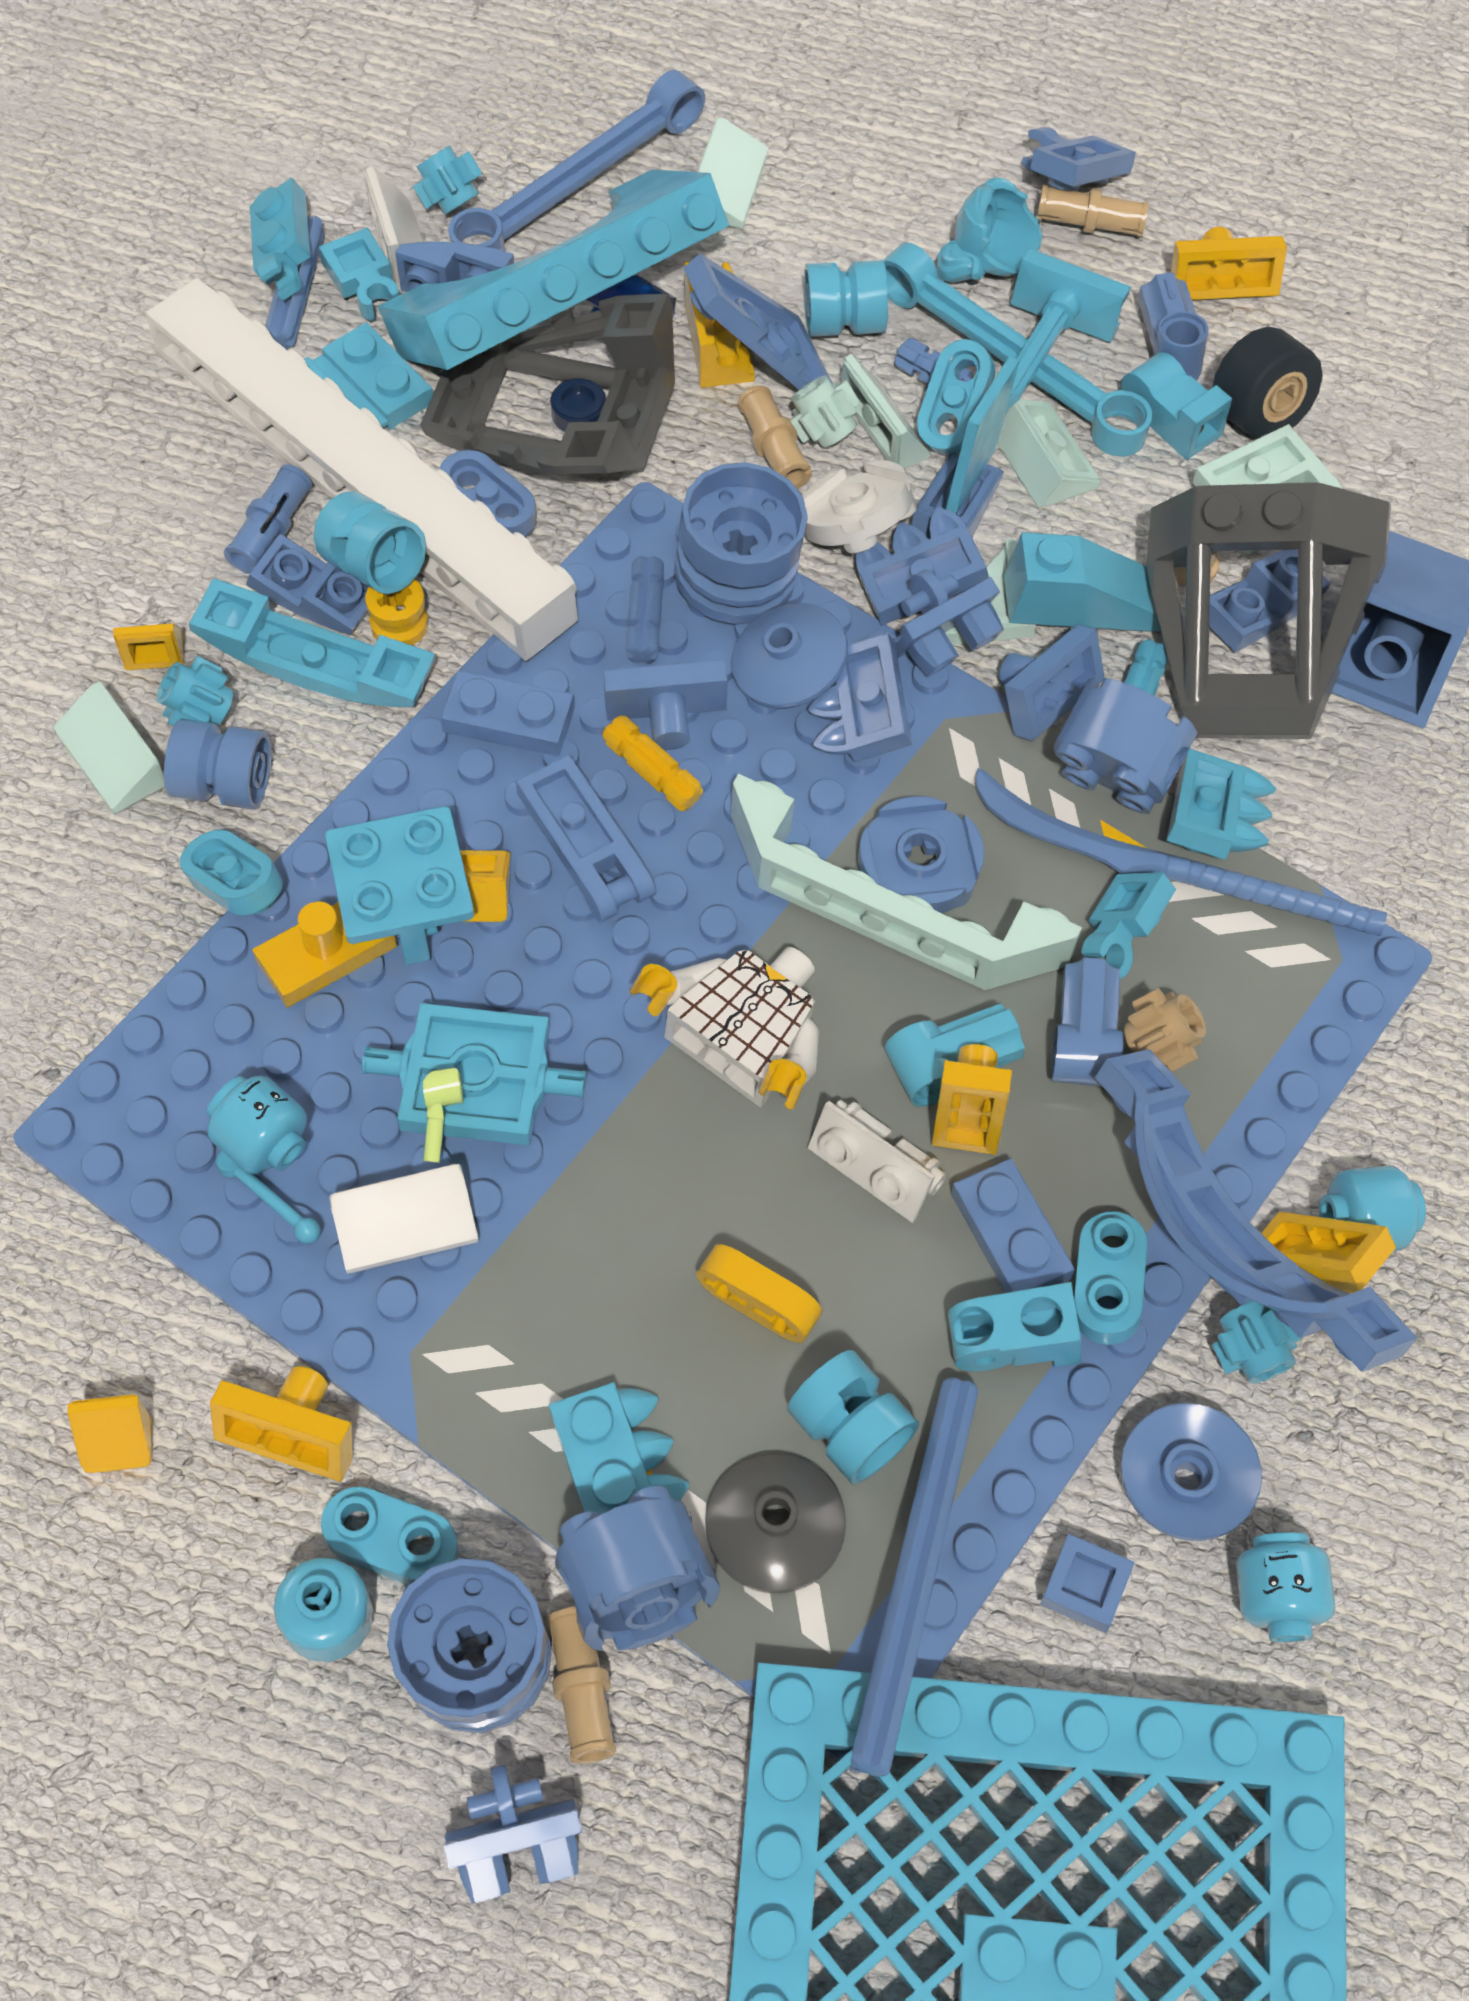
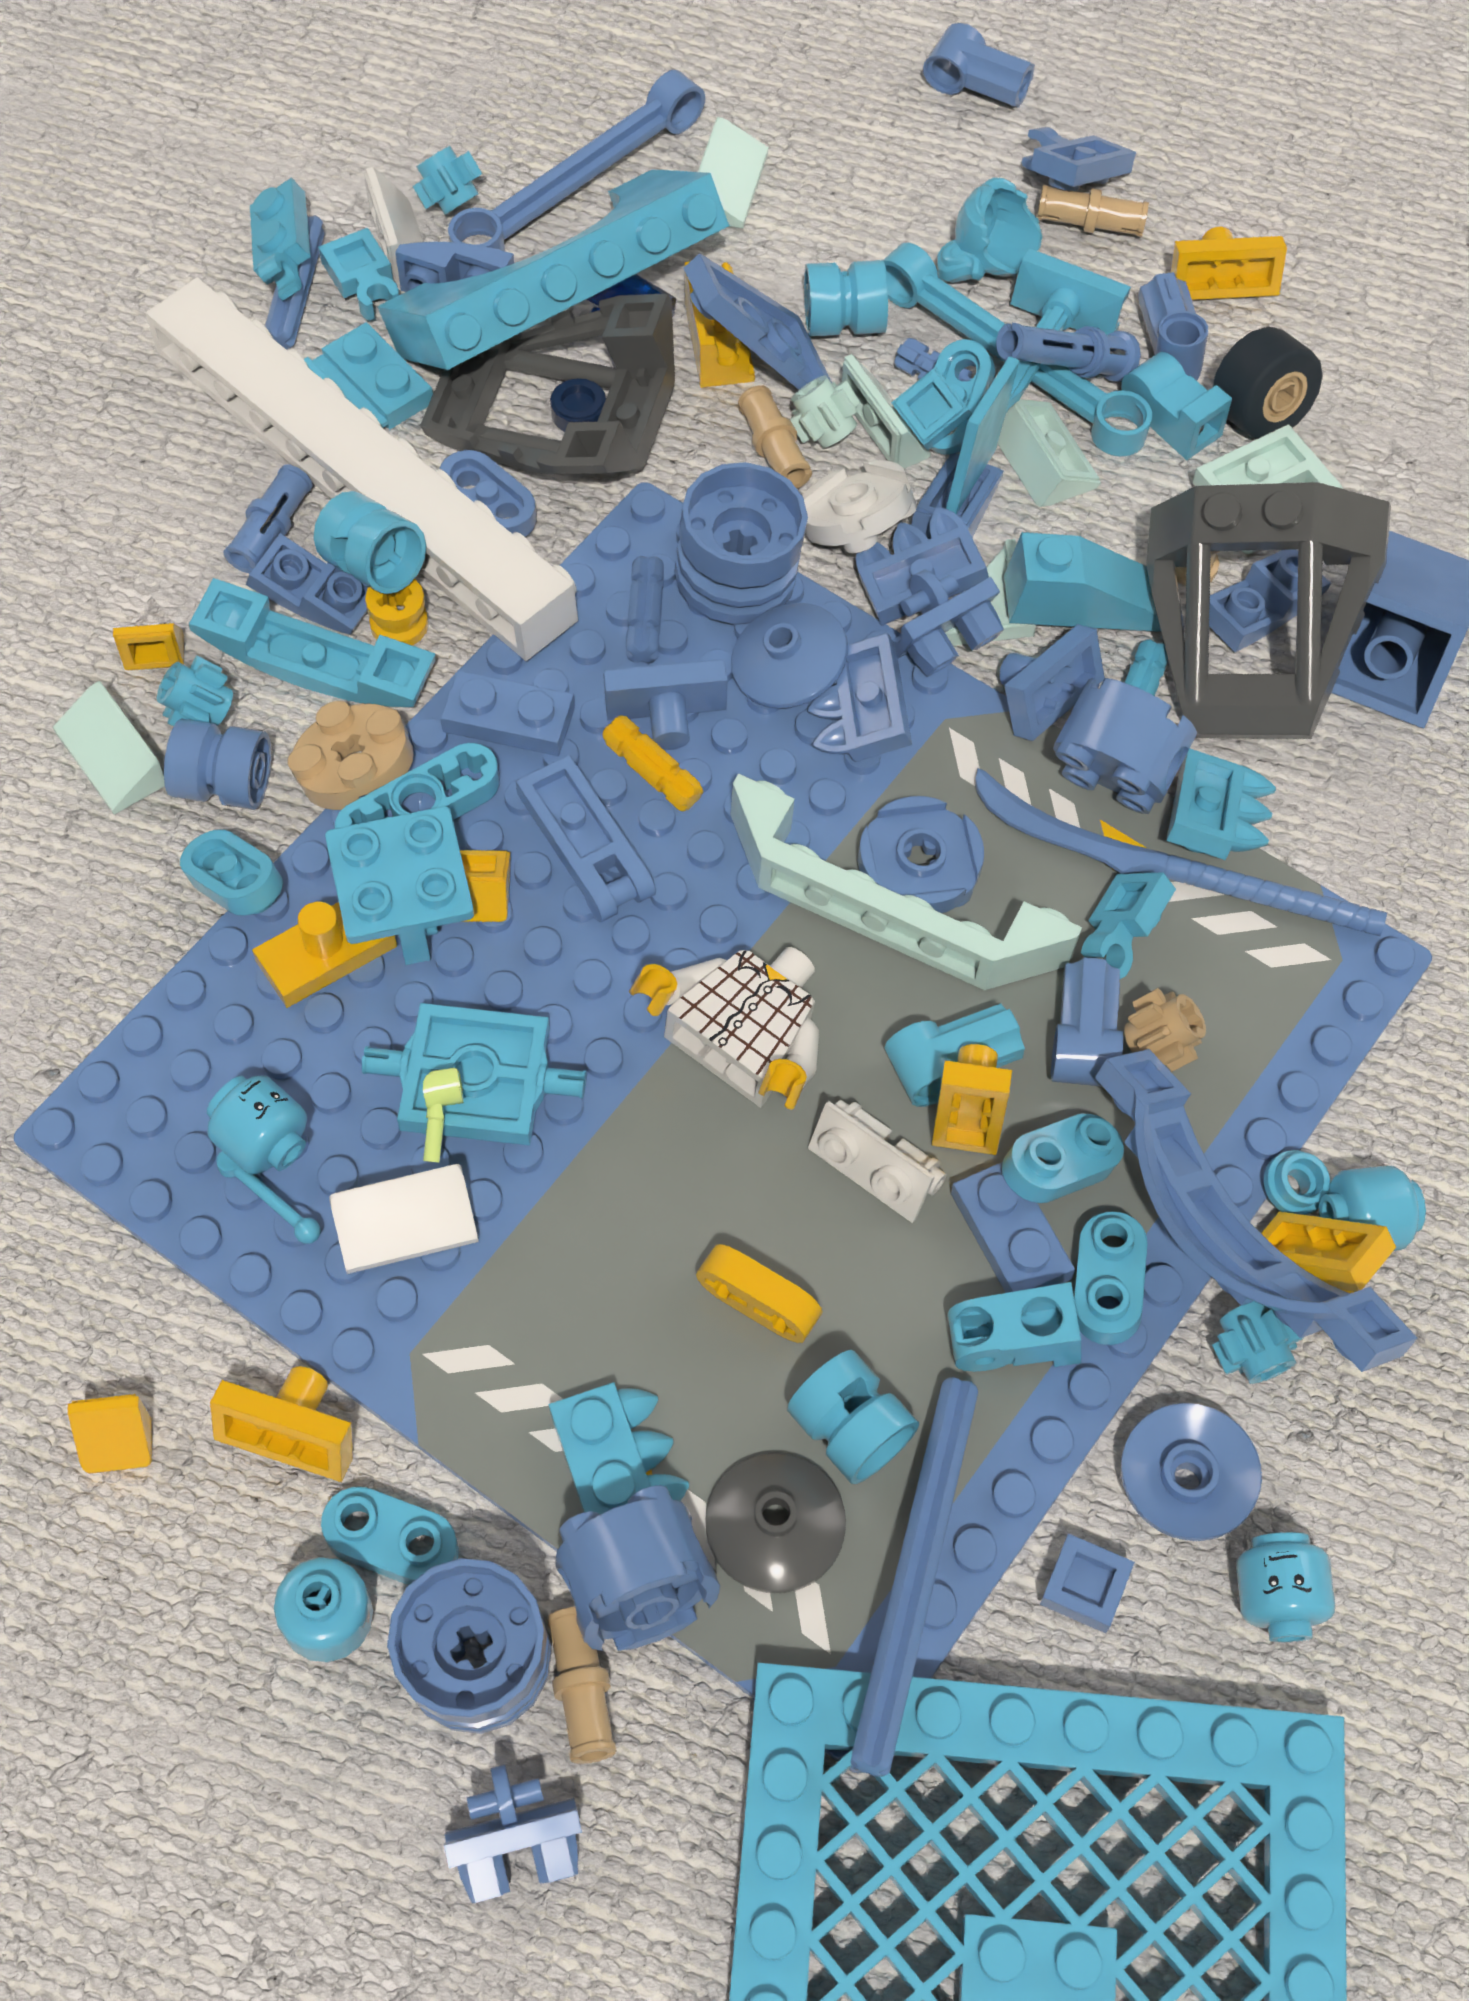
none -> tan plate [287,701,414,810]
none -> medium azure beam [335,743,499,828]
none -> medium azure tile [891,367,972,450]
none -> medium blue piece [923,23,1035,108]
none -> medium blue pin [996,323,1141,382]
none -> medium azure plate [1002,1113,1124,1203]
none -> medium azure plate [1264,1150,1330,1215]

